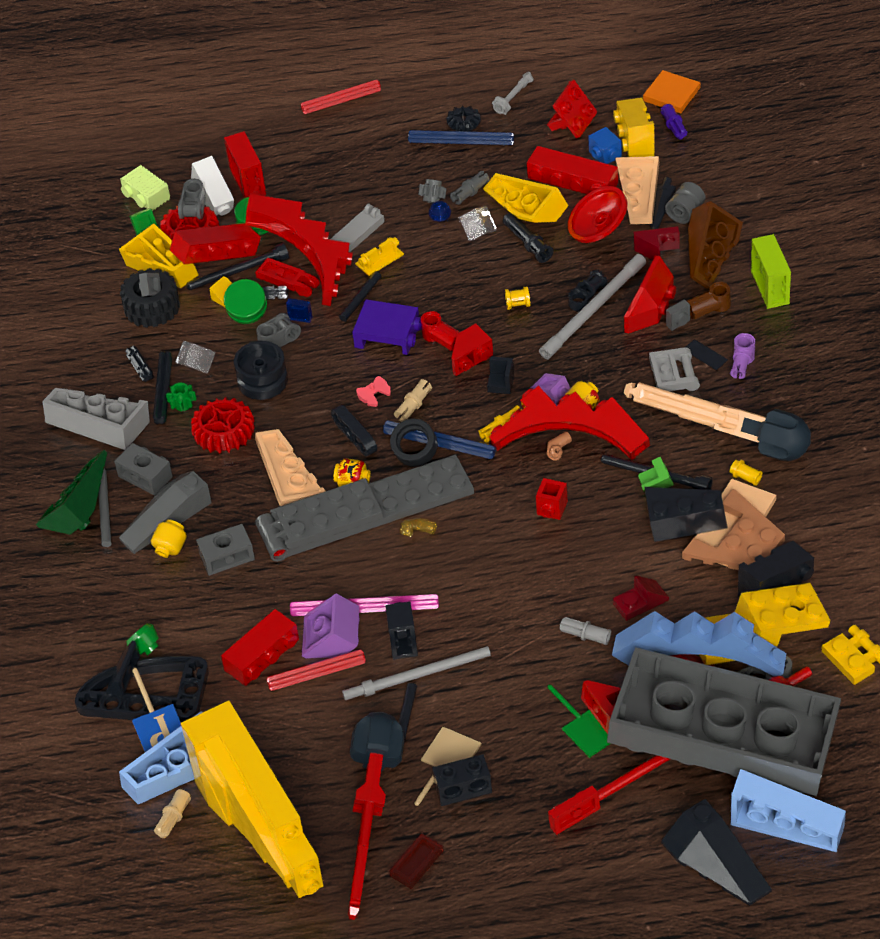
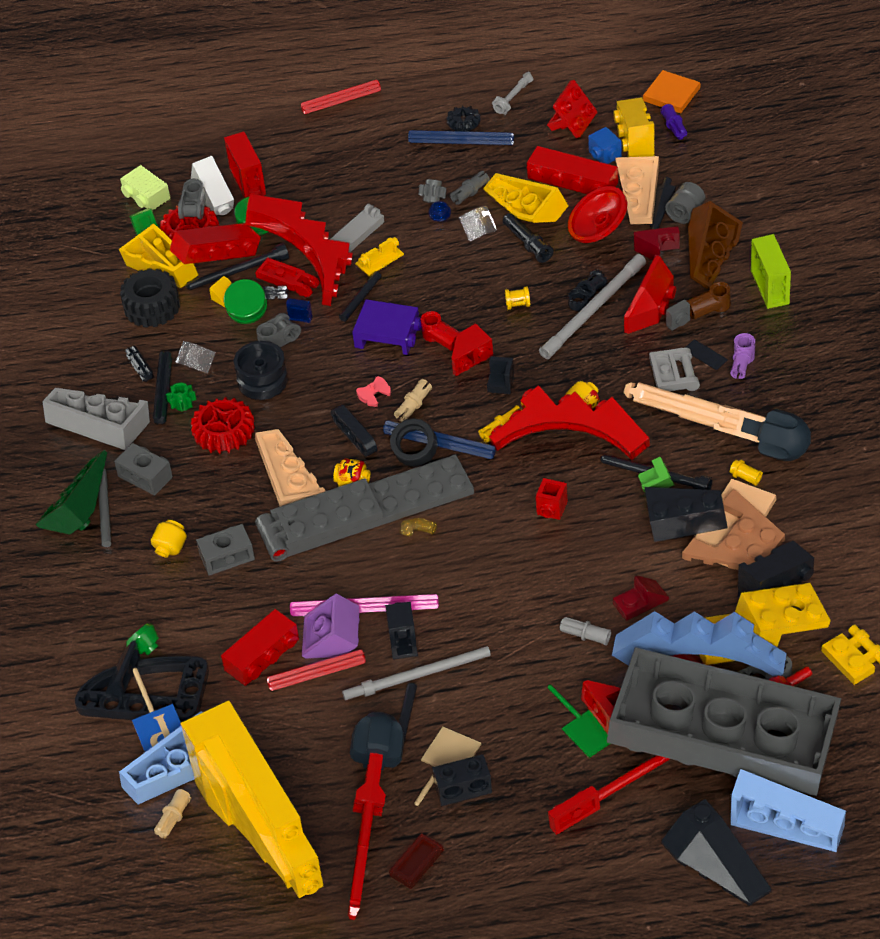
dark grey wedge [119,471,211,554] -> none
dark grey plate [139,273,161,297] -> none
medium lavender bracket [531,373,570,406] -> none
nougat arm [546,431,572,460] -> none

